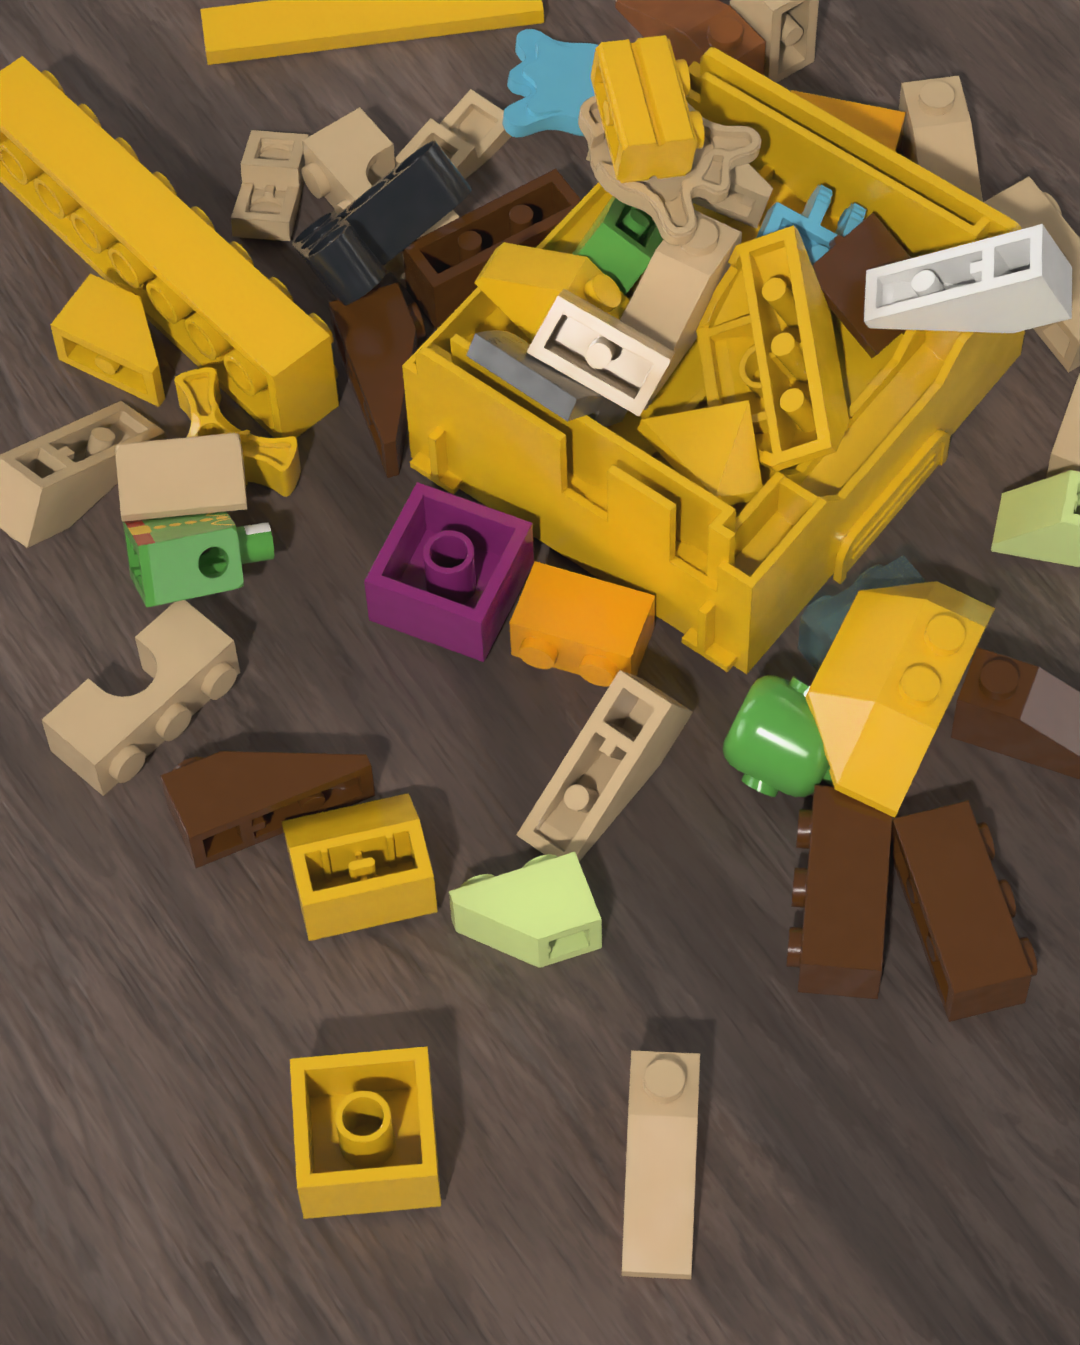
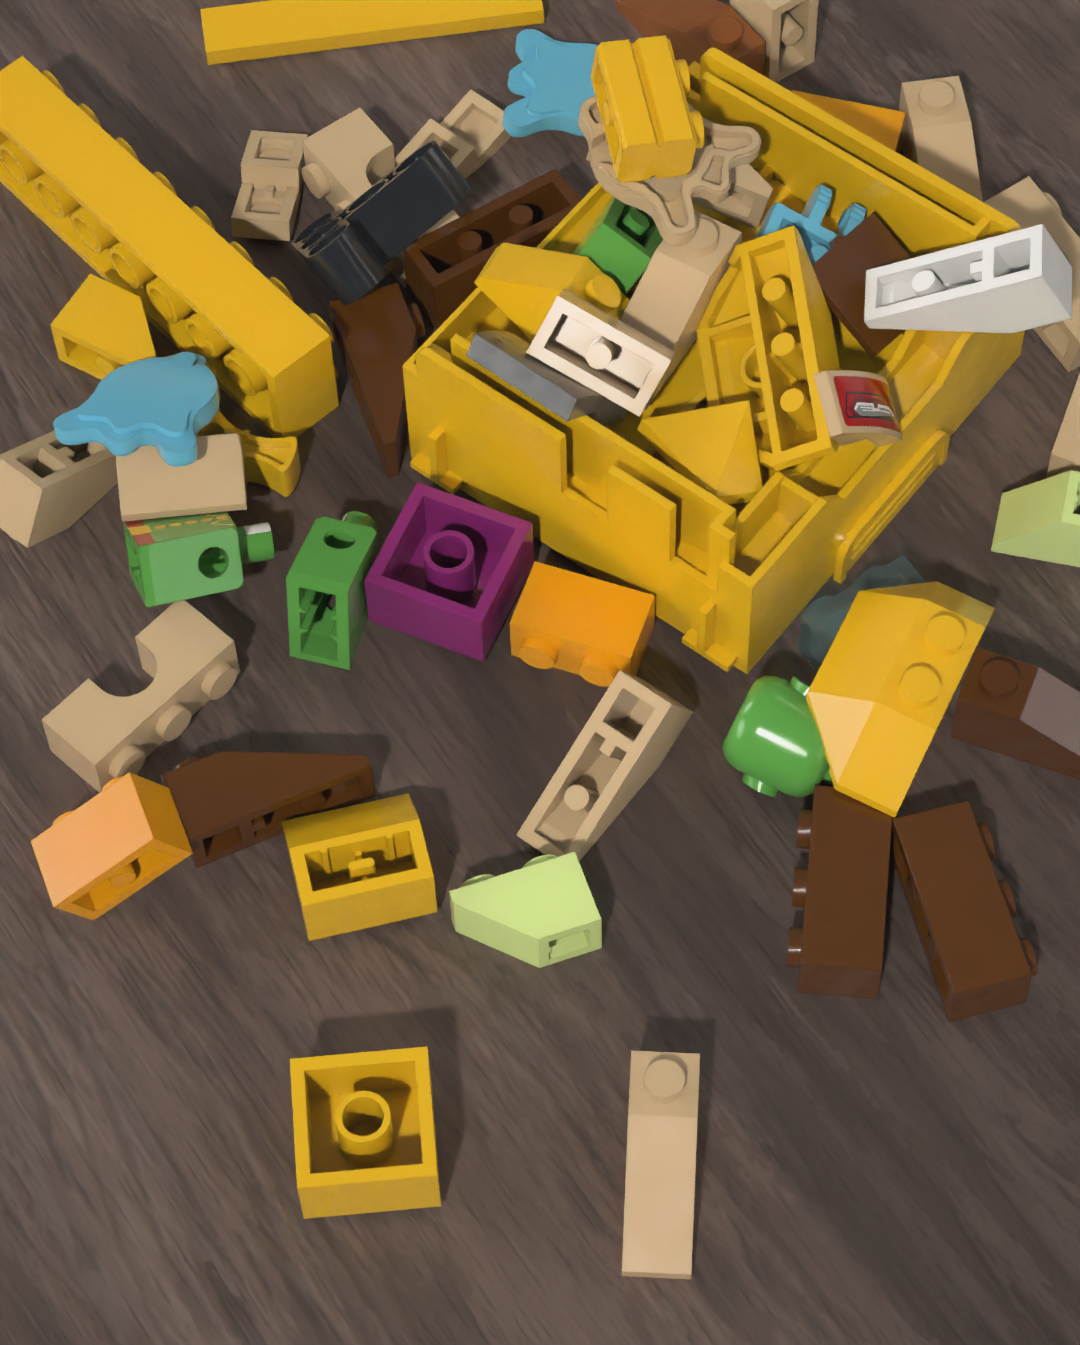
none -> light orange brick [31,772,193,921]
none -> medium azure tile [53,352,220,467]
none -> bright green torso [286,511,379,670]
none -> slope [814,370,903,447]

